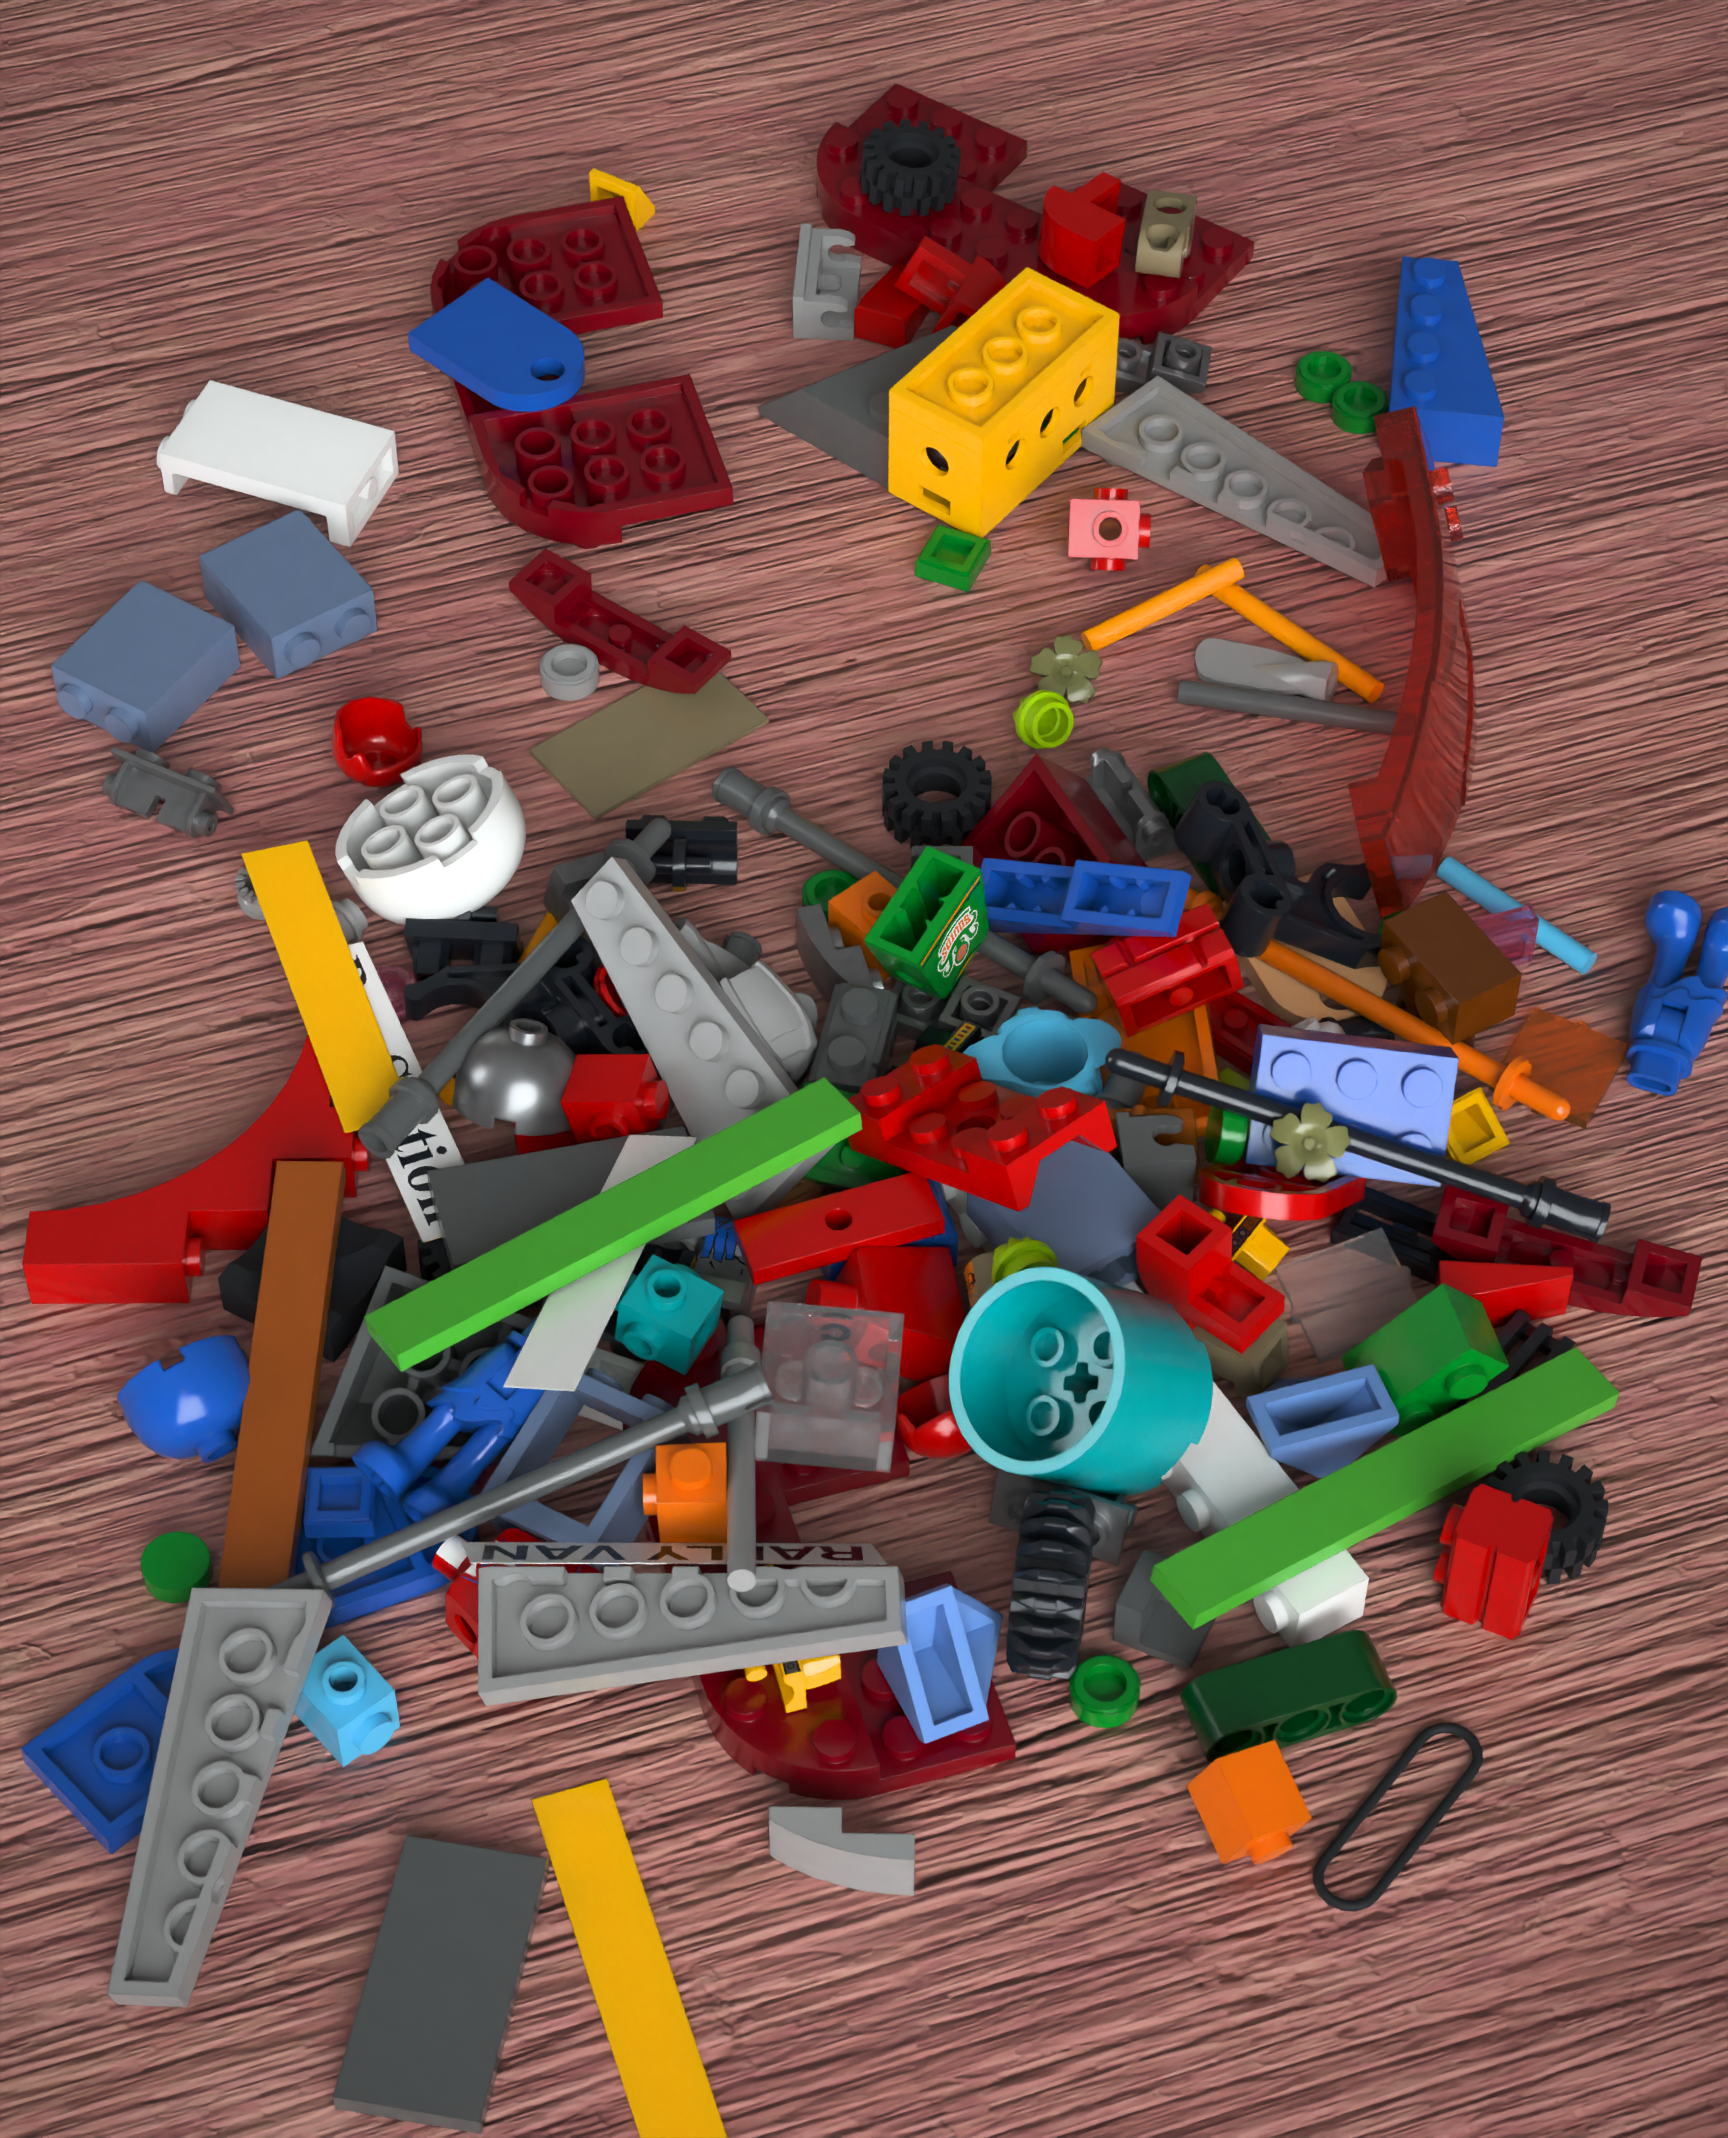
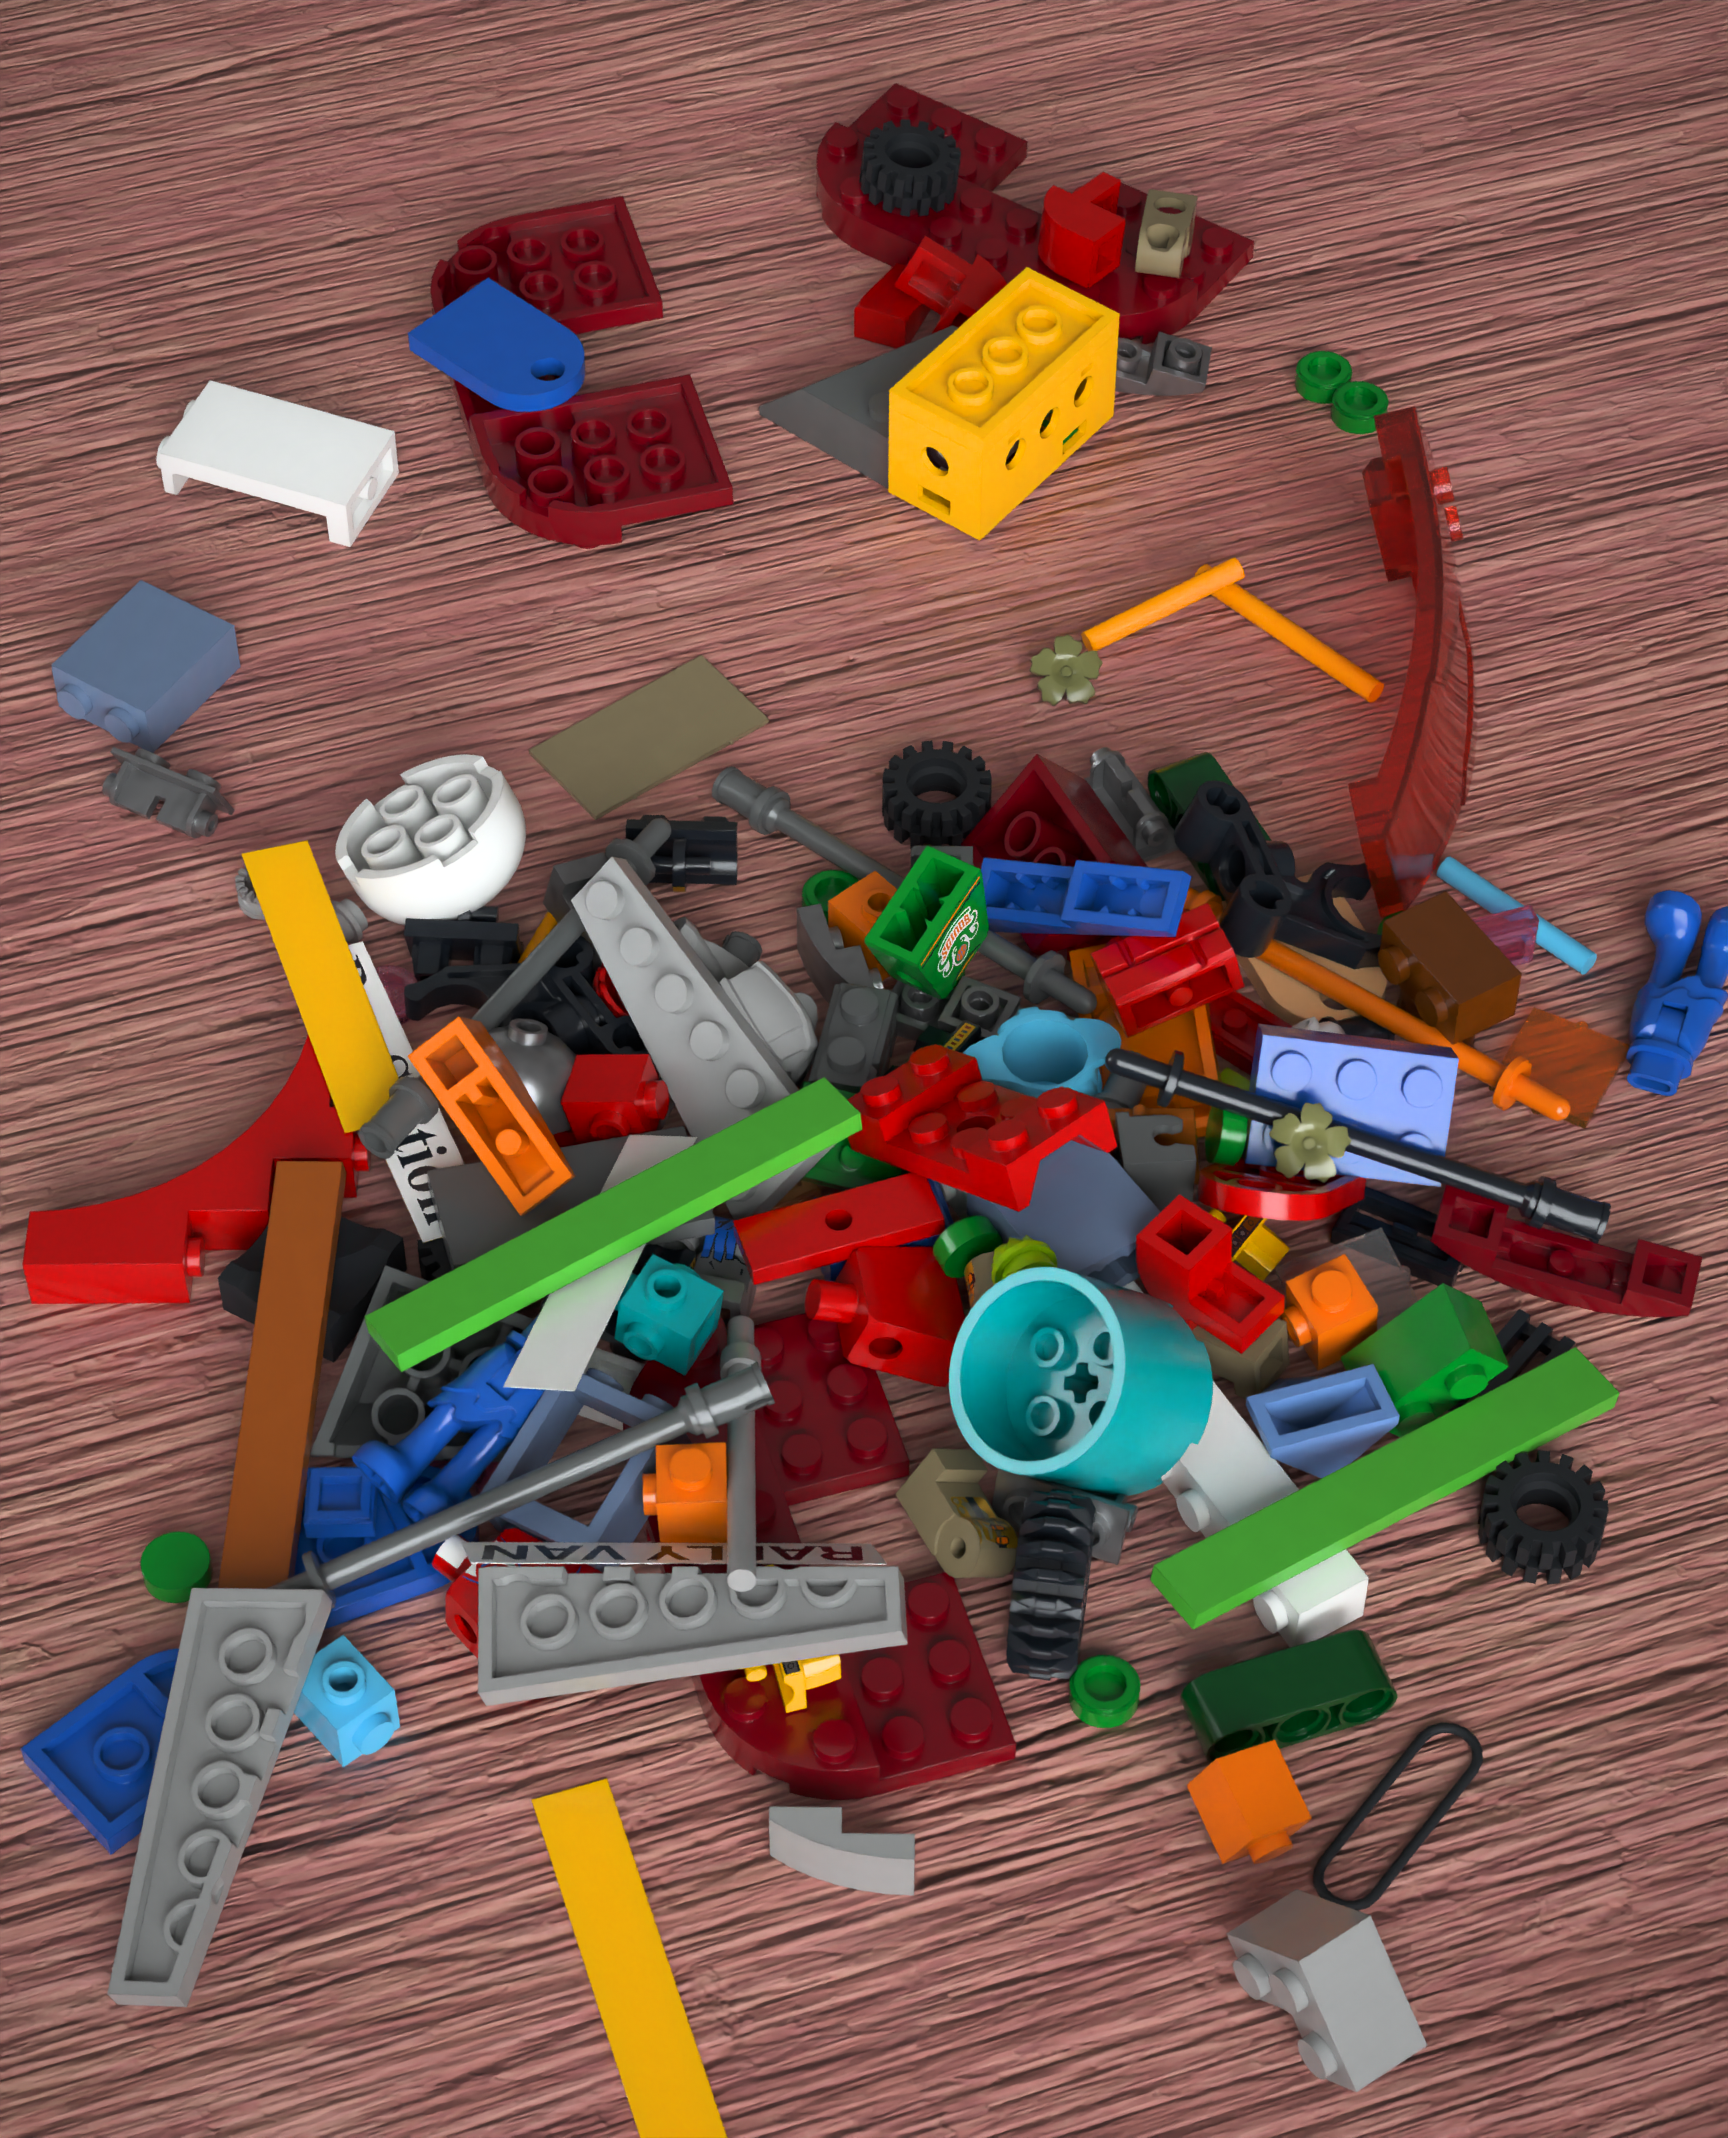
blue cylinder [117,1335,250,1463] -> none
sand blue brick [199,509,378,679] -> none
red hair [331,696,423,788] -> none
dark grey tile [333,1835,549,2134] -> none
dark red slope [509,548,731,694] -> none
light grey tile [540,644,600,701] -> none
yellow slope [589,168,655,232] -> none
clear brick [755,1301,904,1473] -> none
light grey hinge [793,223,861,341] -> none
medium blue slope [877,1583,1003,1744] -> none
red hair [890,1374,972,1459] -> none
green tile [915,525,991,592] -> none
lime plate [1013,689,1074,749] -> none
brick [1067,488,1151,571] -> none
light grey wing [1081,375,1415,587] -> none
dark grey panel [1113,1549,1216,1669] -> none
dark grey bar [1177,679,1417,738] -> none
light grey piece [1195,638,1339,702] -> none
blue wedge [1384,256,1504,467] -> none
red brick [1433,1483,1554,1640] -> none
red slope [1435,1260,1573,1328] -> none
yellow slope [1445,1087,1510,1165] -> none
none -> orange slope [408,1016,576,1216]
none -> dark tan leg [896,1448,1018,1579]
none -> green tile [933,1216,1003,1278]
none -> light grey brick [1227,1889,1427,2092]
none -> orange brick [1281,1254,1378,1371]

